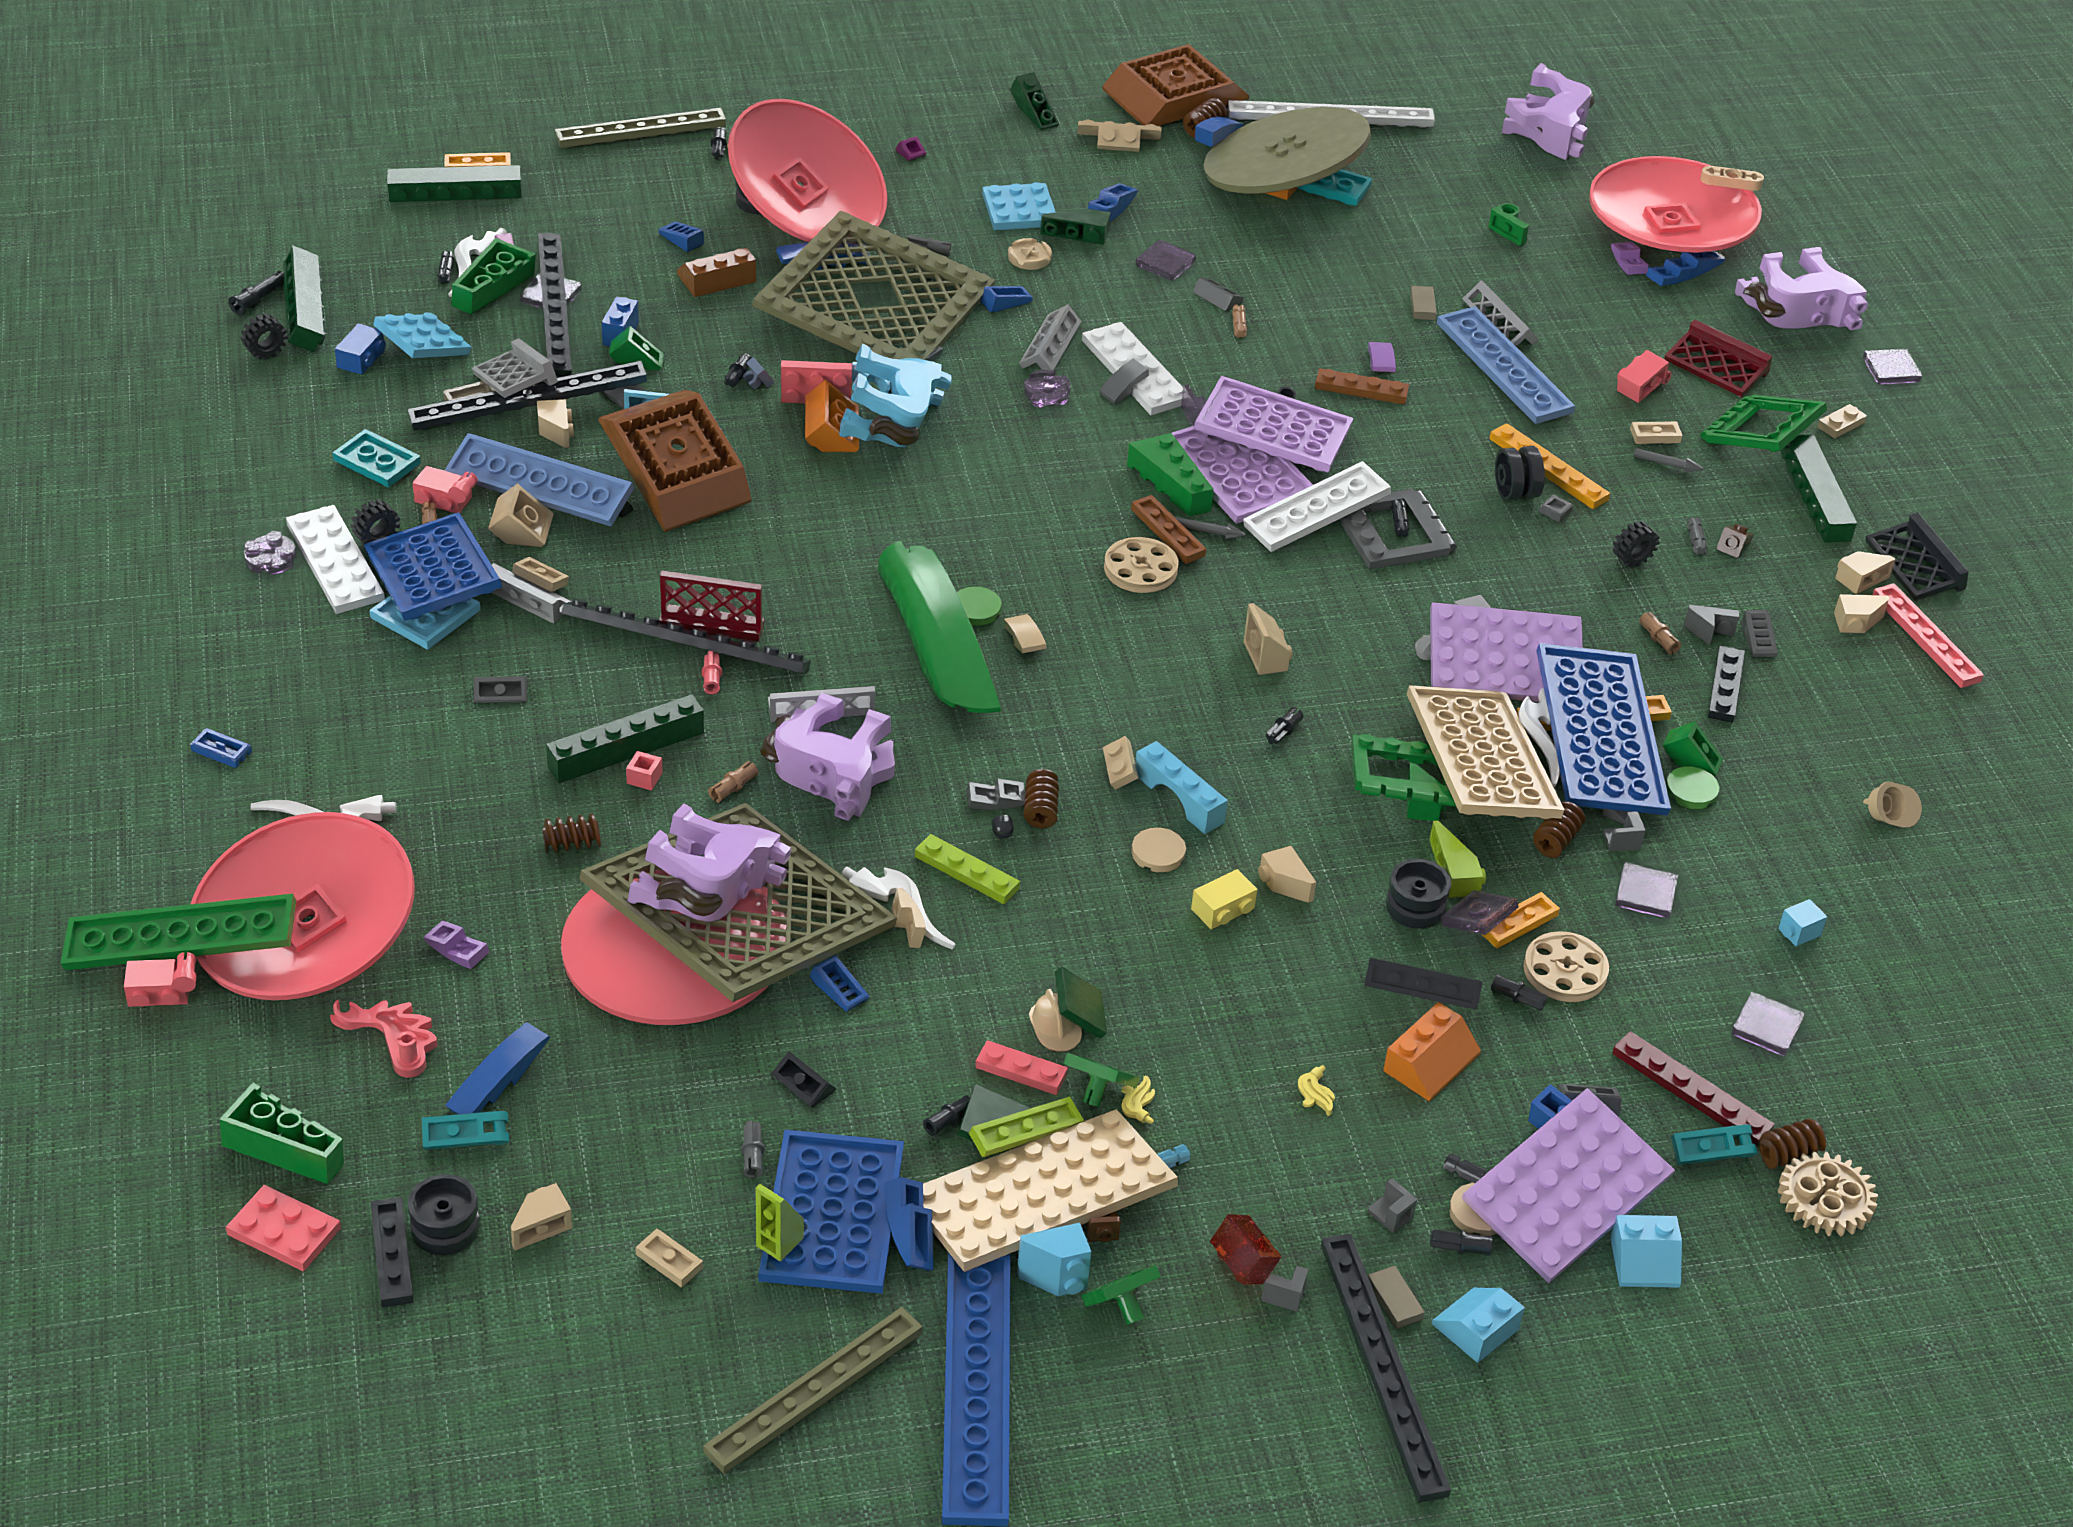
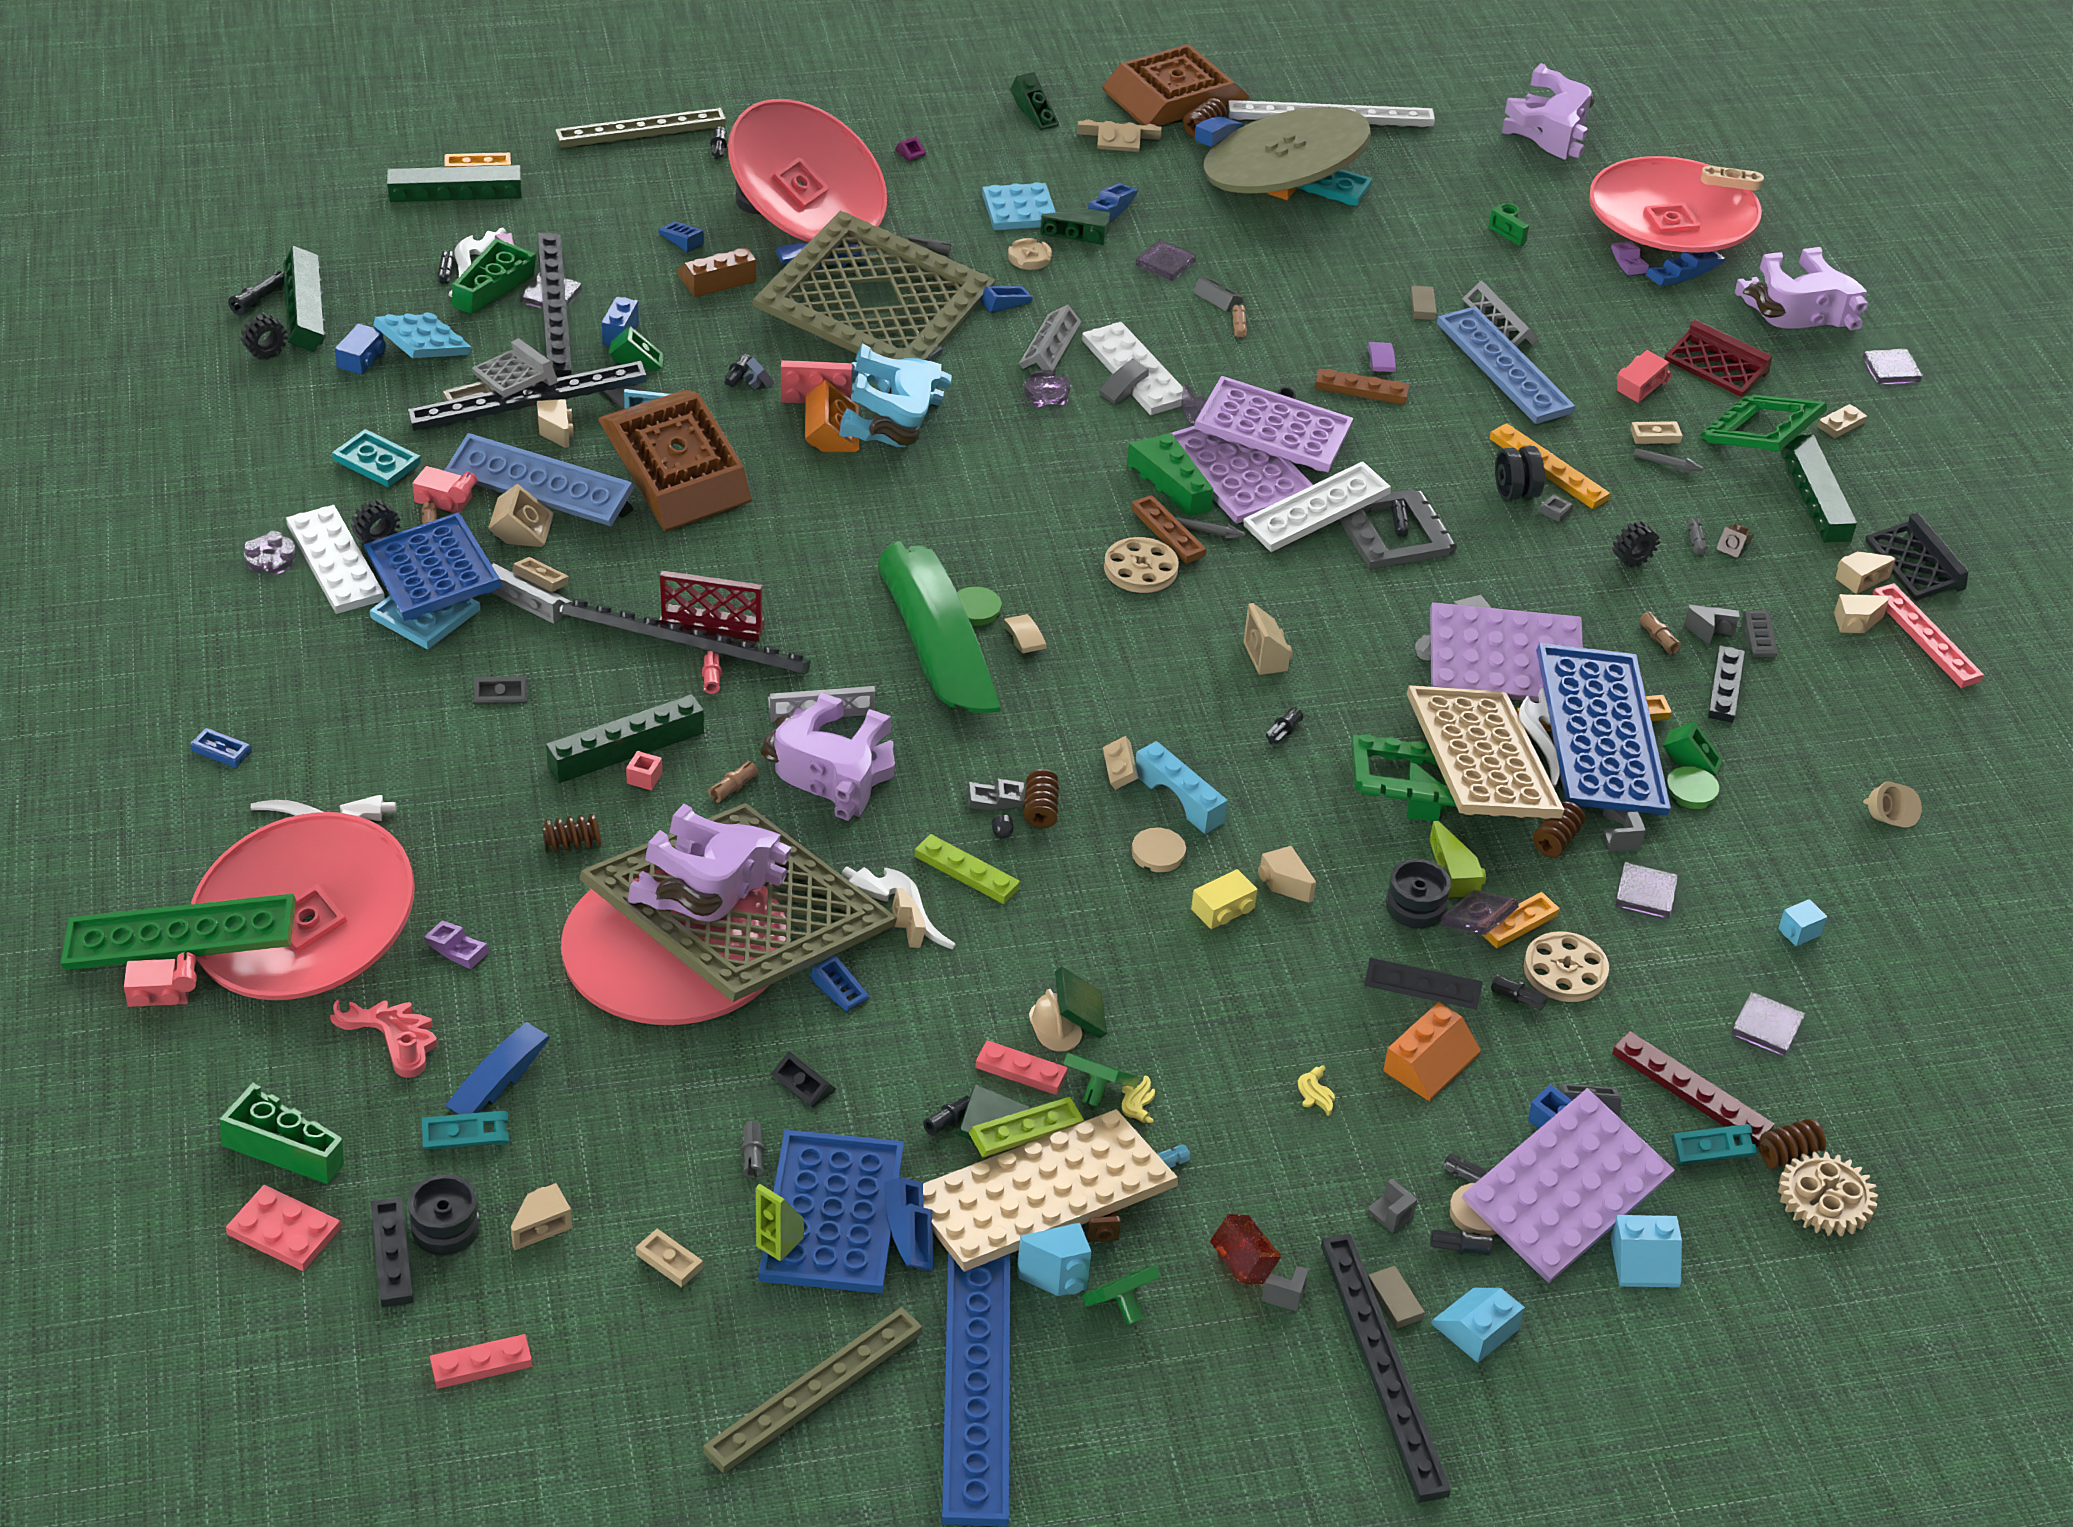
none -> coral plate [430,1334,532,1389]

